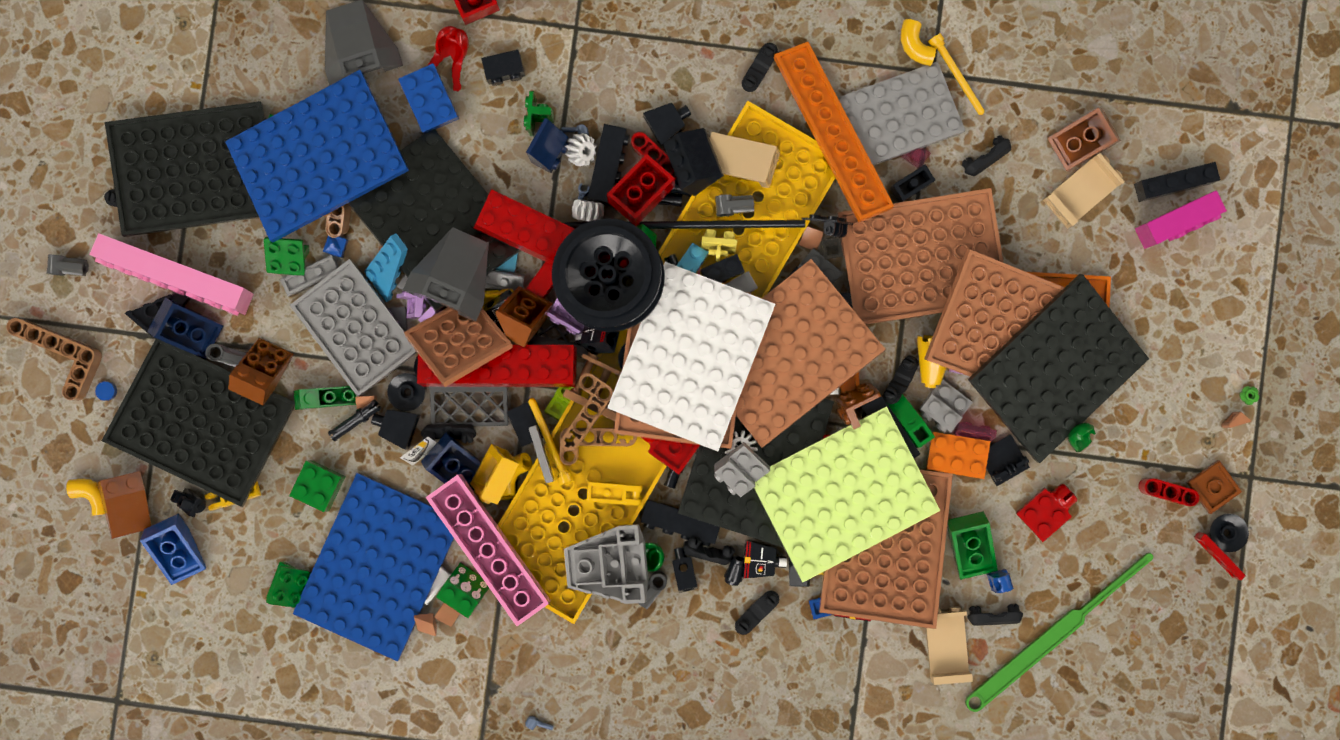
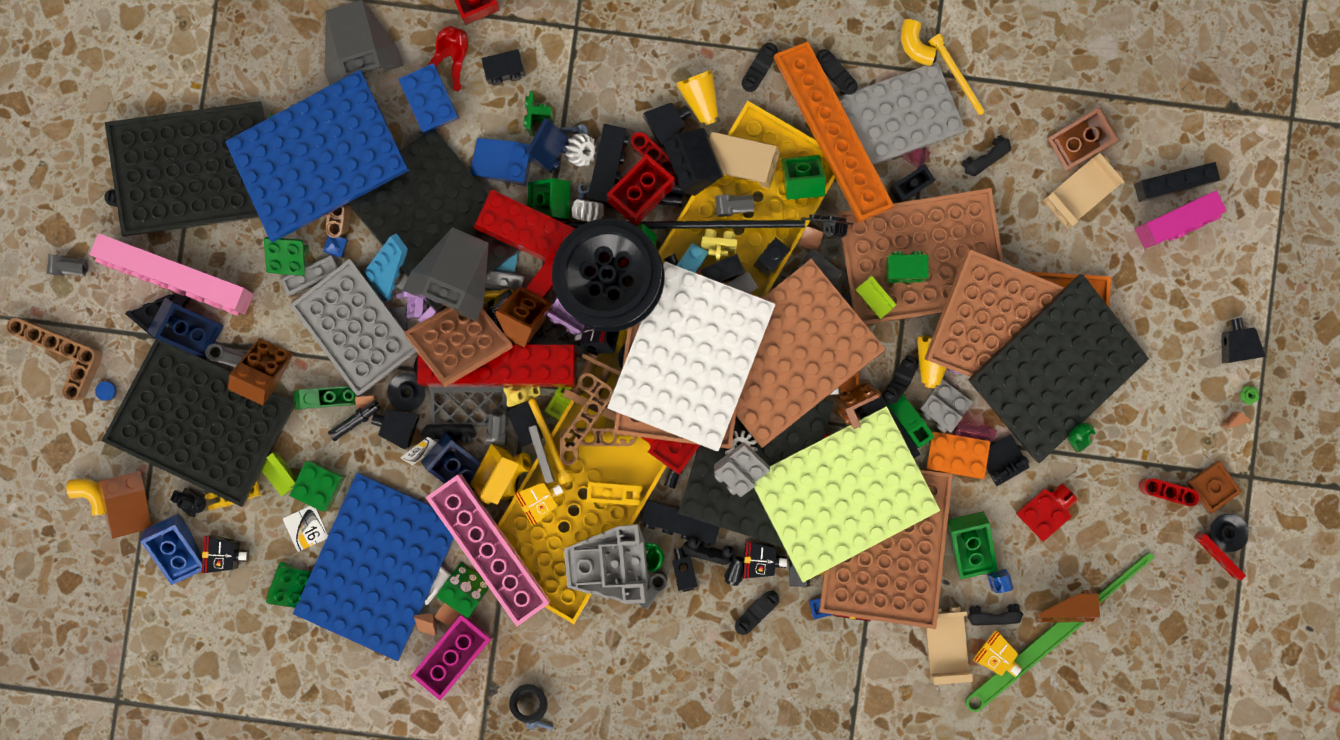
none -> black torso [201,535,250,573]
none -> lime panel [262,452,297,496]
none -> sticker [283,506,328,552]
none -> dark pink brick [410,614,493,701]
none -> blue slope [470,138,531,186]
none -> dark grey piece [485,408,507,447]
none -> light yellow hips [503,387,541,407]
none -> black tyre [509,684,548,724]
none -> yellow torso [514,482,564,526]
none -> green slope [528,178,570,221]
none -> yellow cone [676,70,719,125]
none -> black torso [753,237,791,278]
none -> green slope [781,155,825,200]
none -> black piece [816,49,858,95]
none -> lime panel [855,276,897,319]
none -> green brick [885,251,929,283]
none -> yellow torso [972,631,1022,677]
none -> dark orange slope [1037,590,1100,623]
none -> black torso [1221,318,1266,364]

